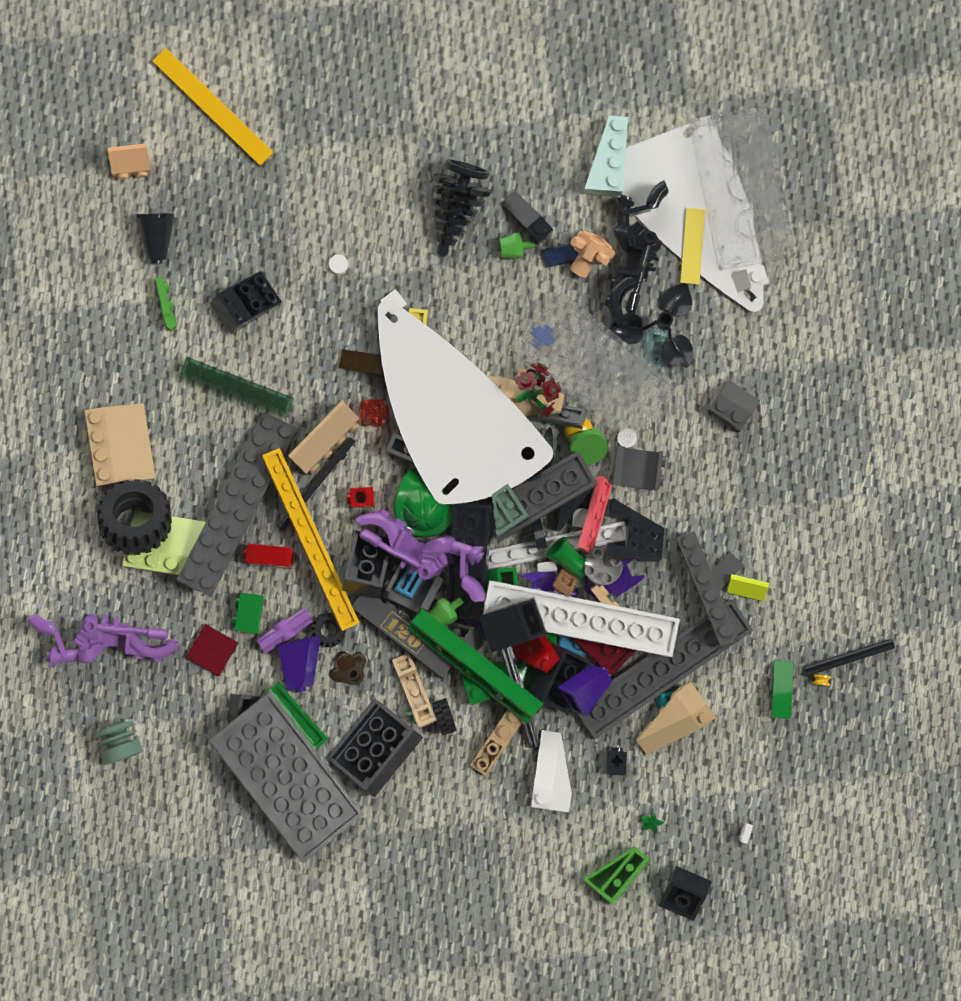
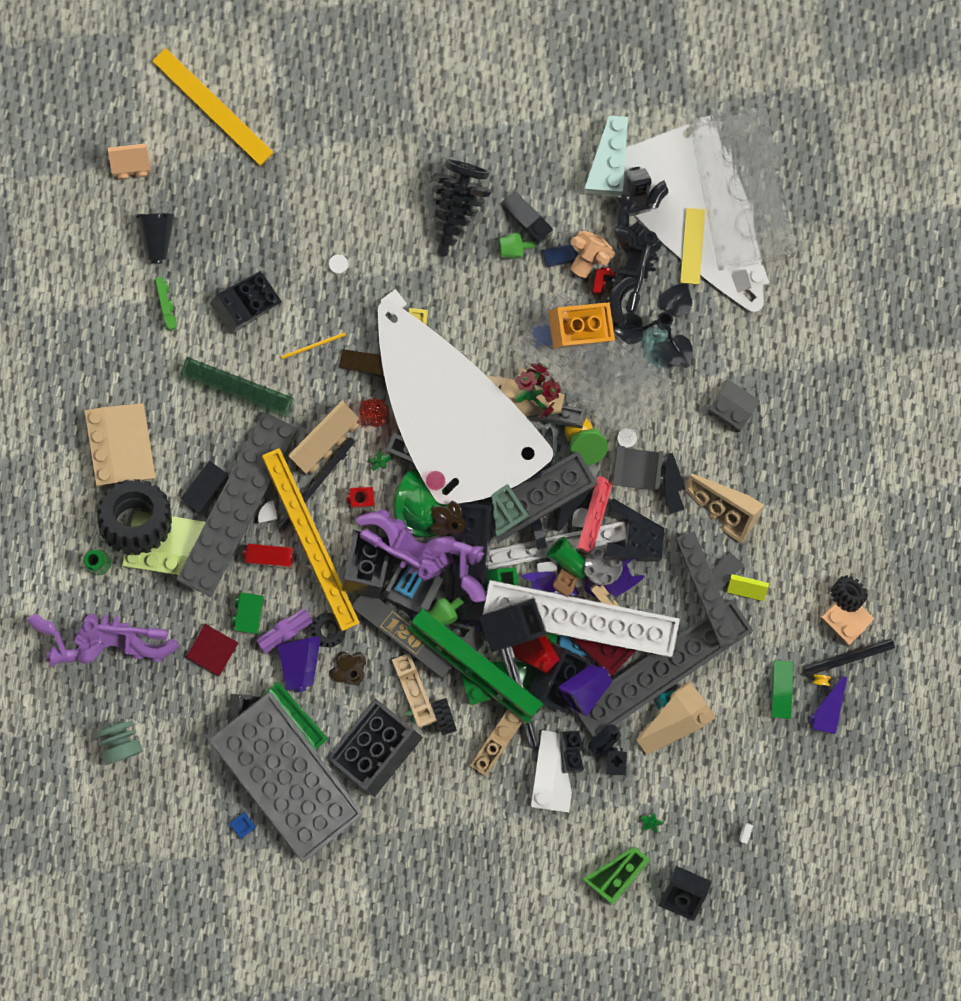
none -> green plant [84,549,111,576]
none -> black piece [181,460,228,513]
none -> blue tile [229,812,256,839]
none -> white tile [258,500,278,523]
none -> yellow axle [281,332,346,359]
none -> green plant [369,451,391,471]
none -> clear pink tile [426,471,446,491]
none -> dark brown plate [430,500,465,536]
none -> light orange slope [548,302,615,349]
none -> black slope [560,731,584,774]
none -> black beam [588,724,621,757]
none -> red bracket [592,267,615,295]
none -> black slope [626,167,652,198]
none -> black slope [664,452,686,516]
none -> tan wedge [685,474,765,543]
none -> dark purple slope [809,676,847,734]
none -> light nougat slope [820,602,874,645]
none -> black tyre [830,575,868,612]

